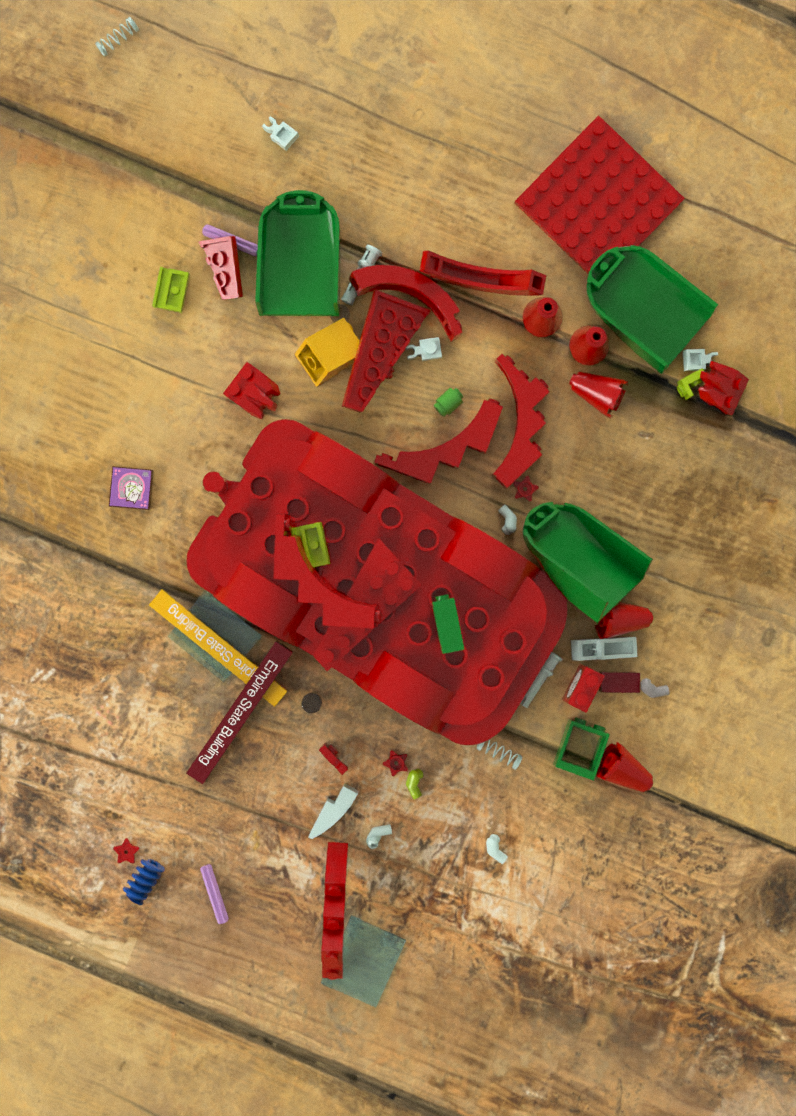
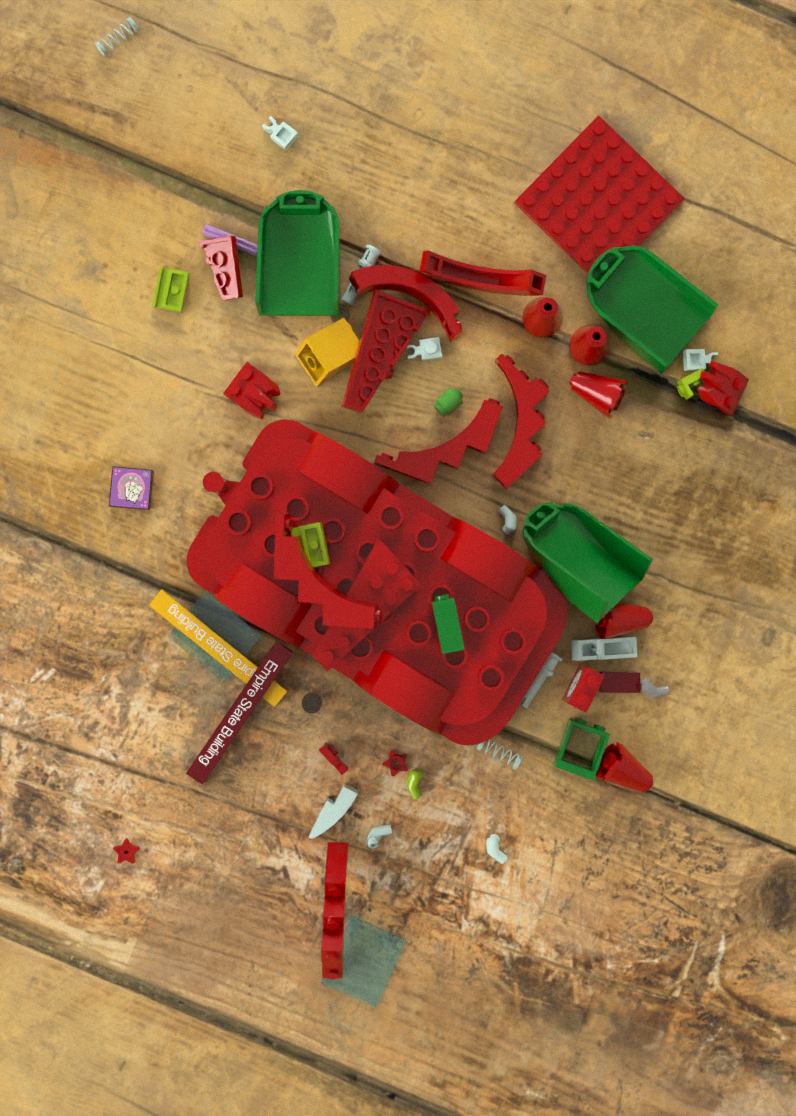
blue piece [123,859,165,905] -> none
lavender axle [200,864,229,924] -> none
red plate [513,476,539,501] -> none

